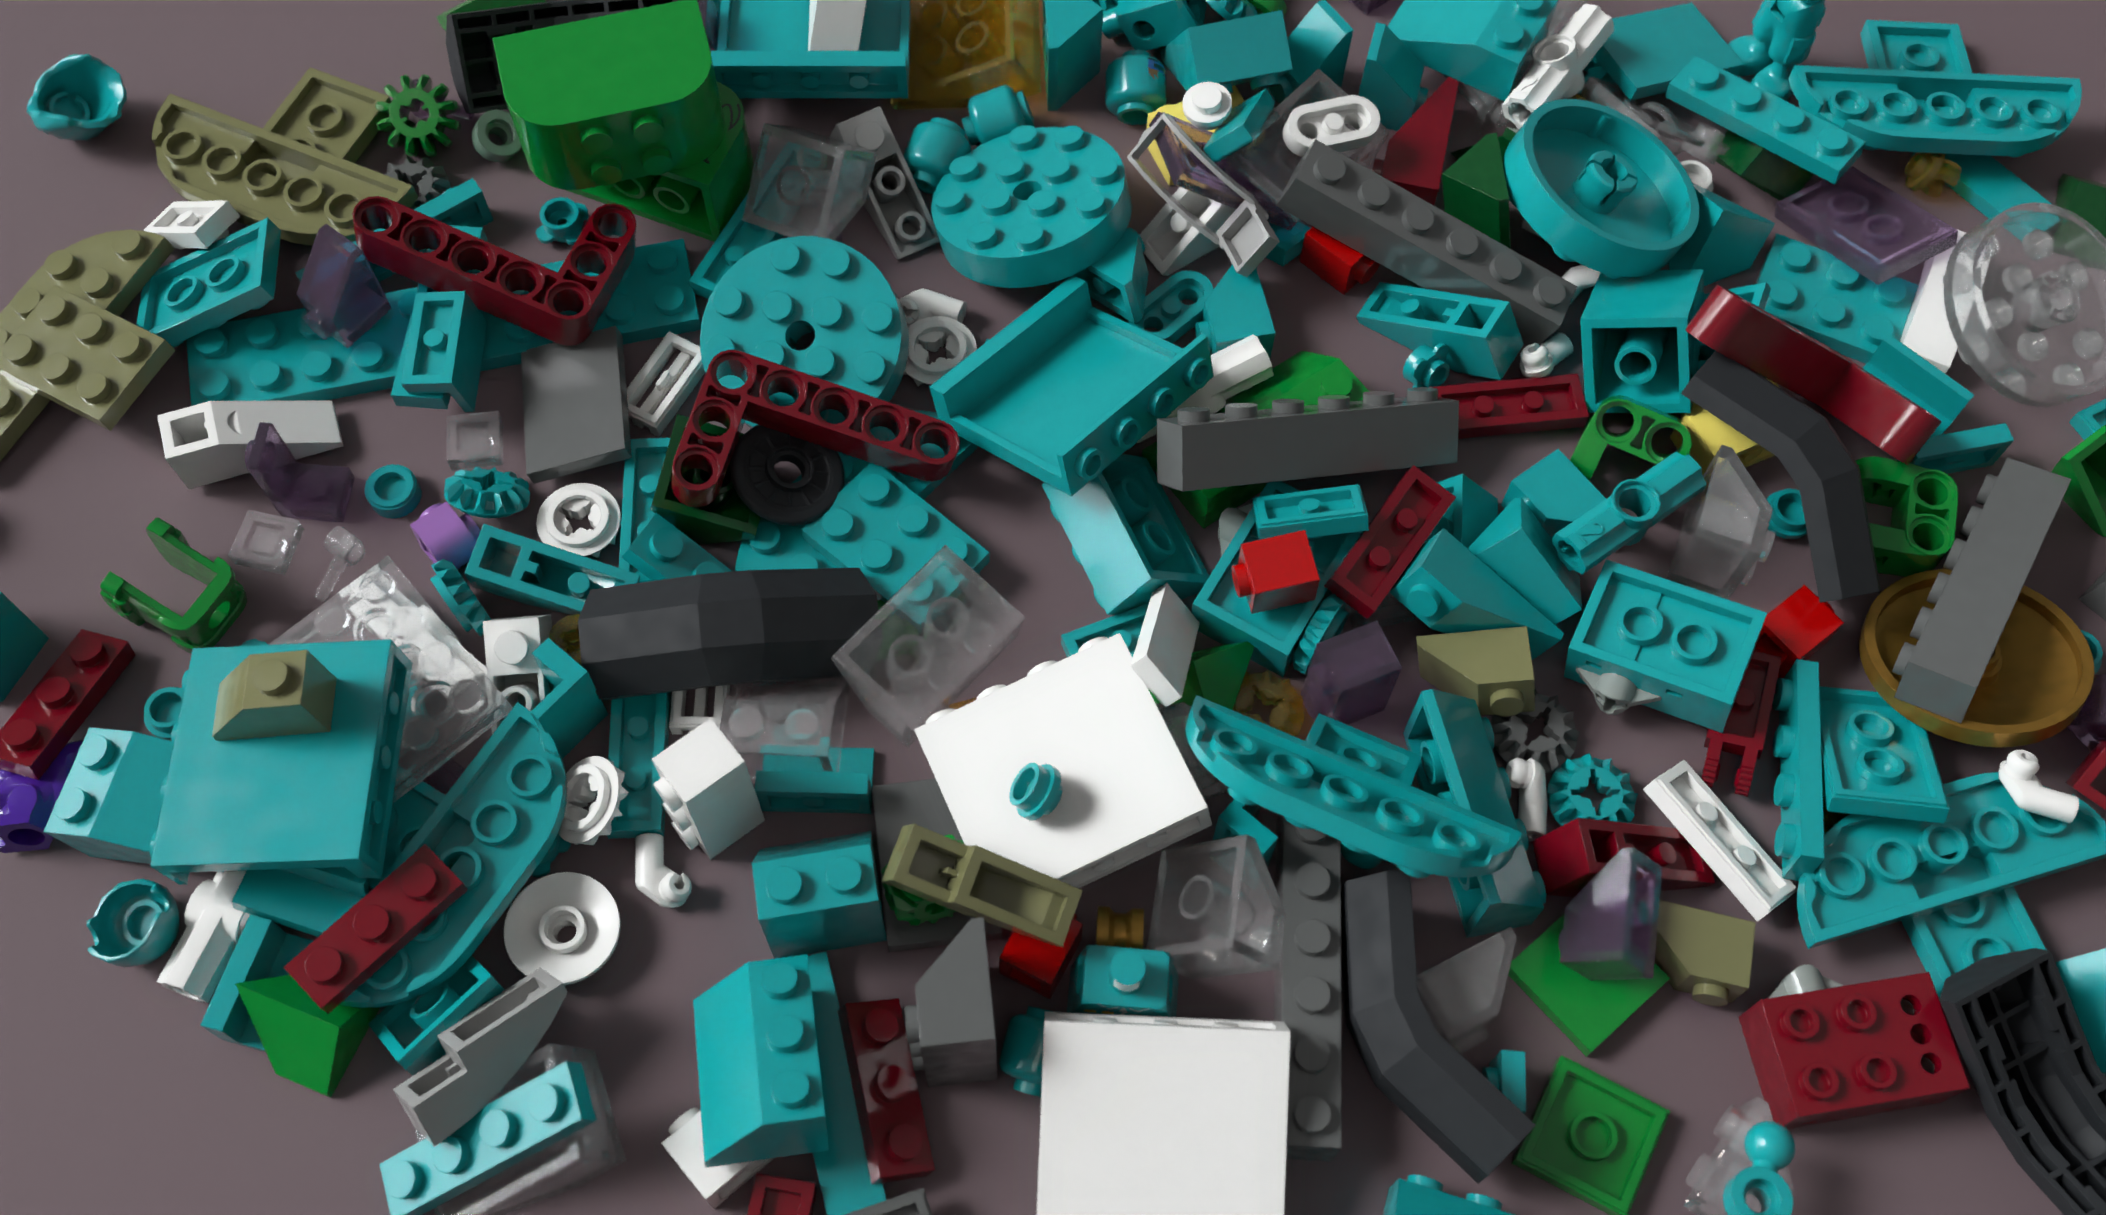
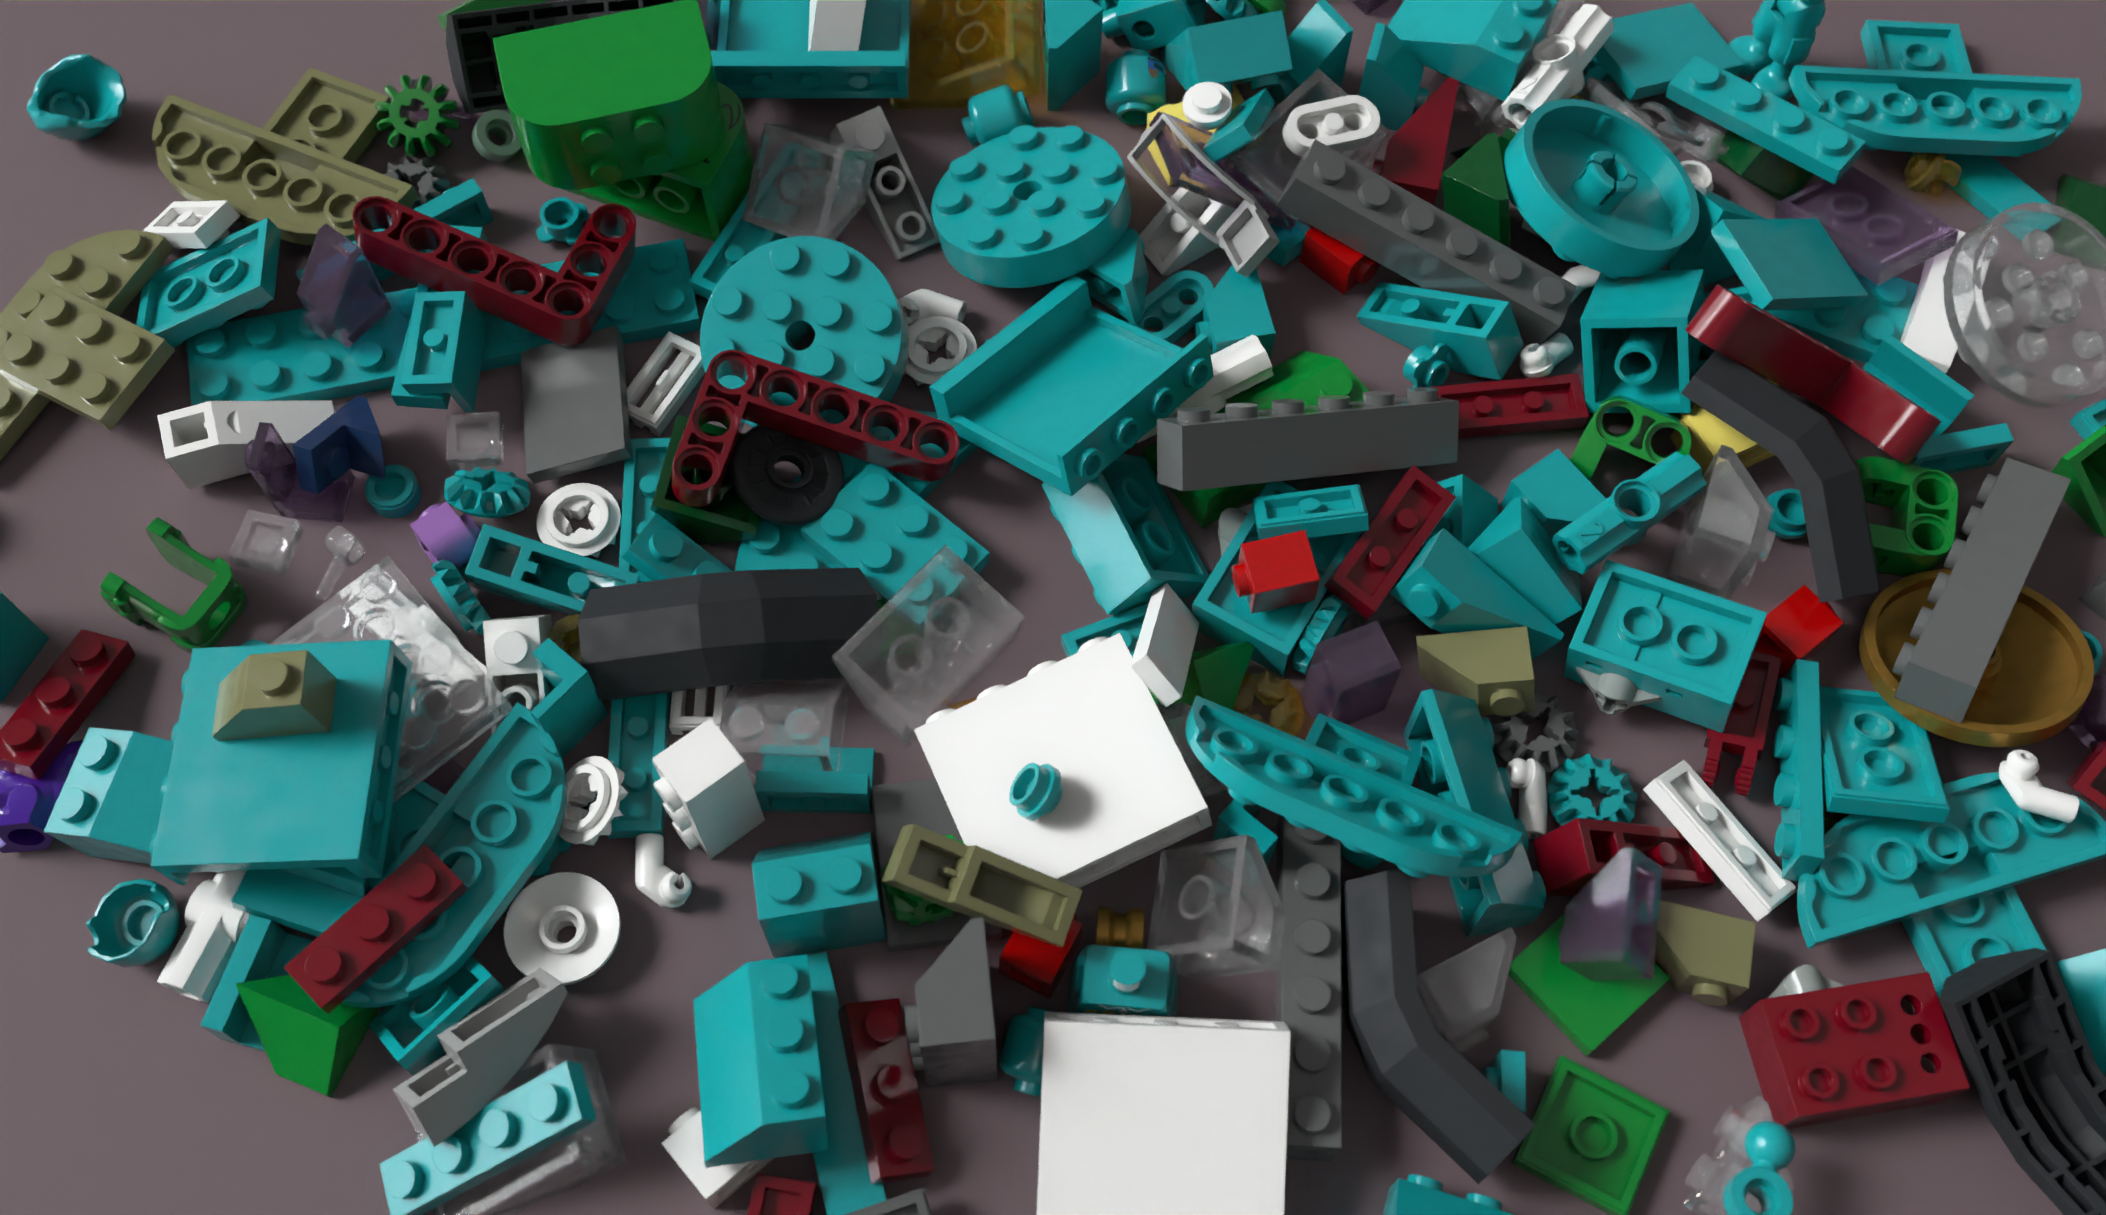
teal plate [144,687,183,741] -> none
teal head [903,117,971,194] -> none
none -> dark blue slope [293,395,386,495]
none -> teal tile [1711,219,1869,310]

